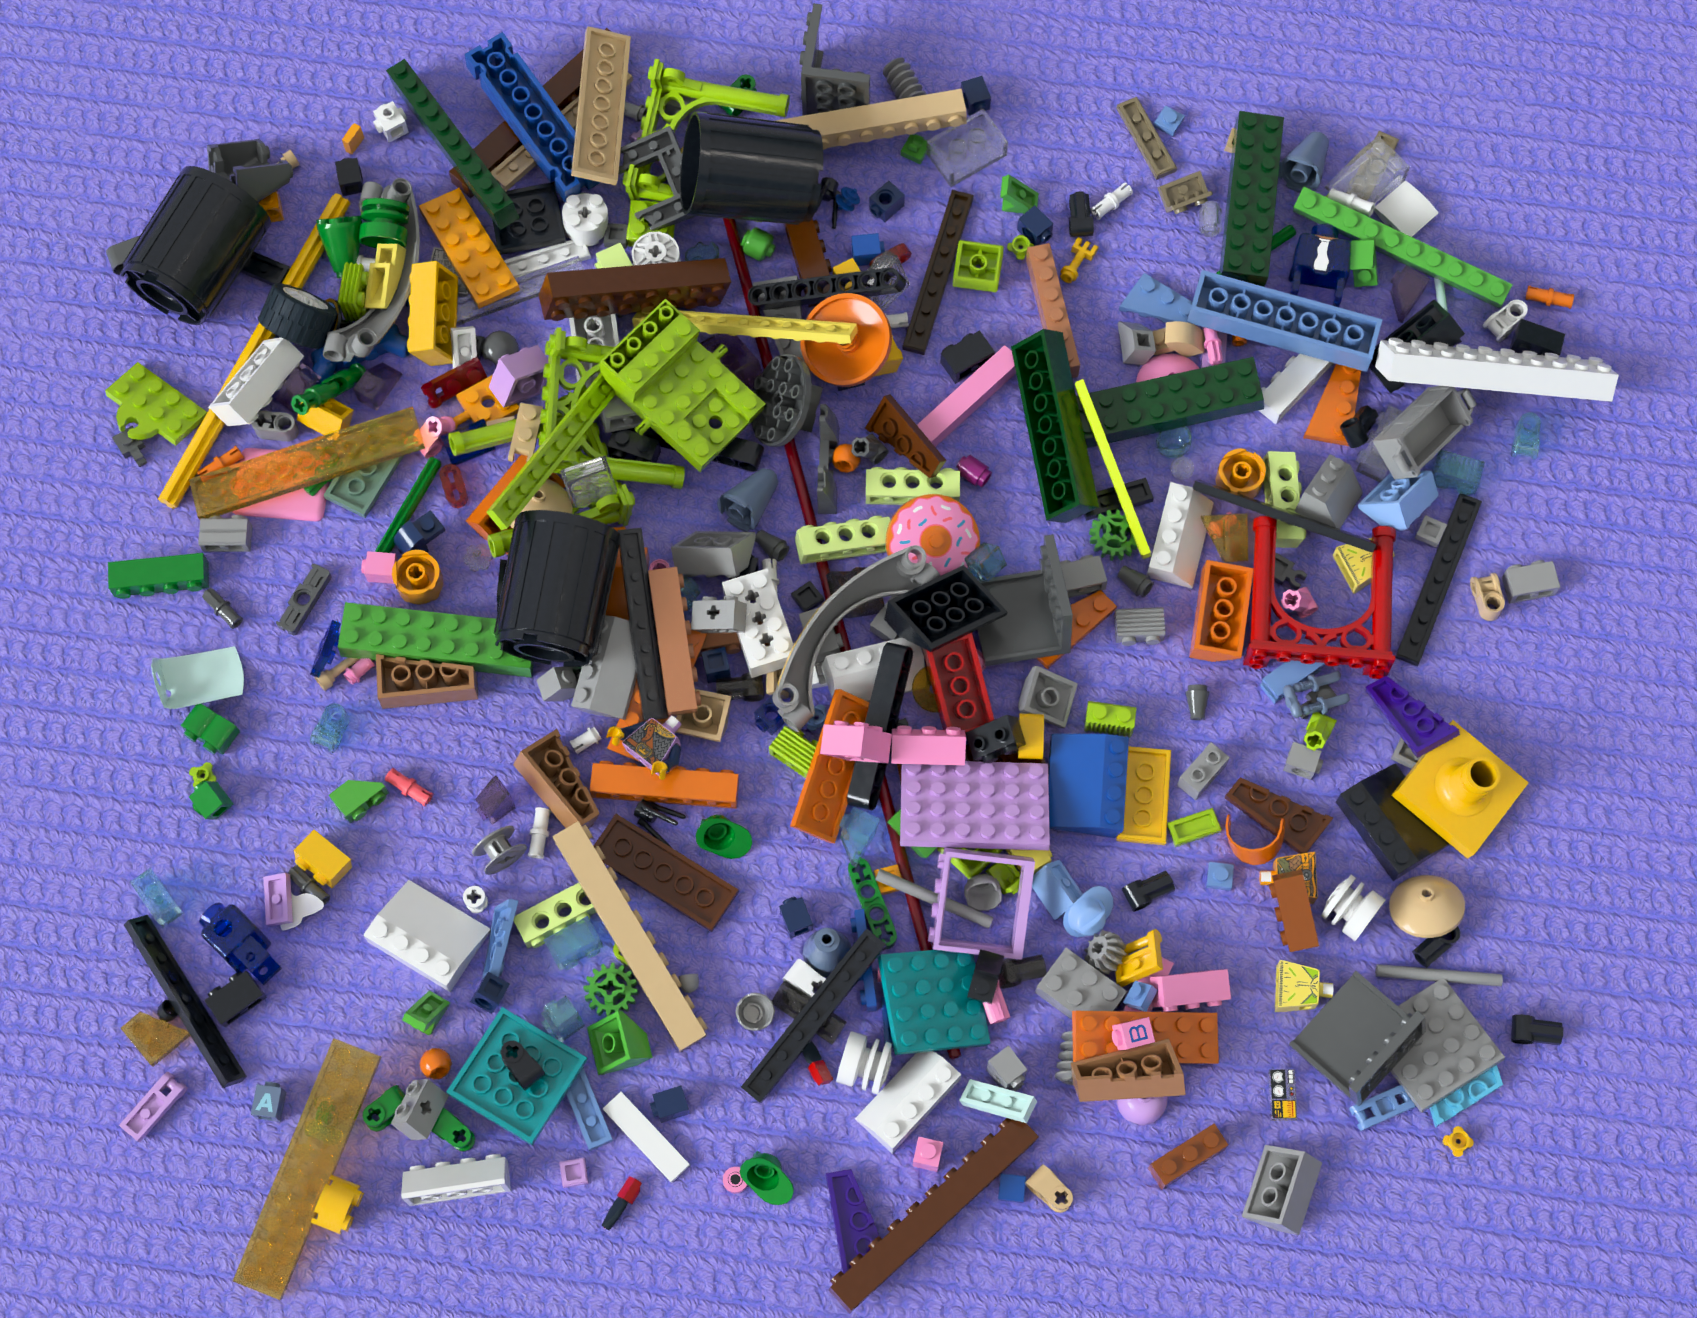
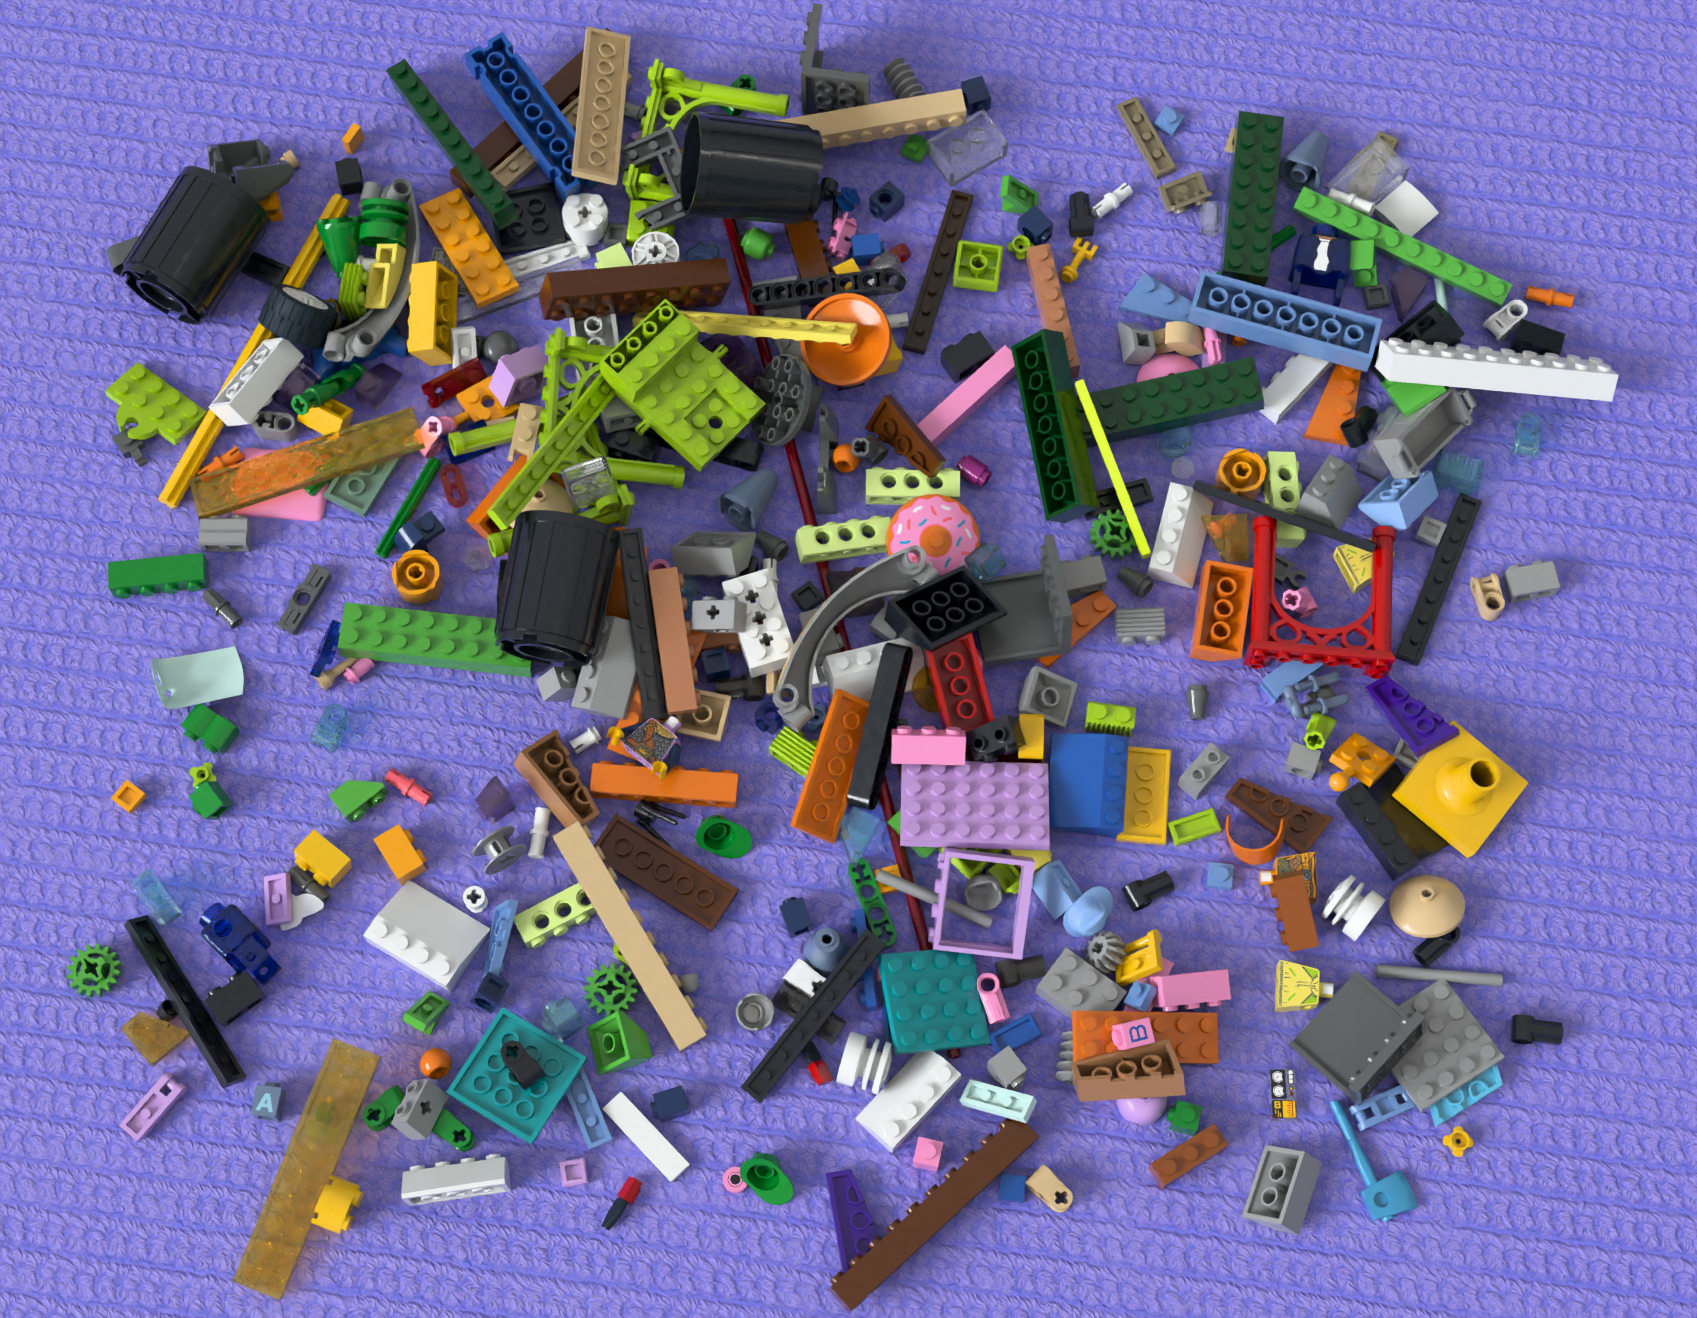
bright pink brick [361,551,398,584] -> none
white brick [373,101,409,143] -> none
medium nougat wedge [376,654,478,709] -> none
clear light blue brick [544,916,603,971] -> none
bright pink brick [820,721,892,763] -> none
black slope [967,949,1004,1004] -> none
none -> bright green gear [66,943,123,999]
none -> light orange plate [111,780,147,815]
none -> light orange piece [373,824,427,886]
none -> bright pink hinge [825,212,858,261]
none -> blue tile [989,1013,1043,1054]
none -> green brick [1167,1100,1202,1136]
none -> light orange plate [1329,732,1396,792]
none -> dark azure piece [1330,1100,1418,1222]
none -> dark grey tile [1362,283,1391,310]
none -> bright green slope [1381,378,1447,417]

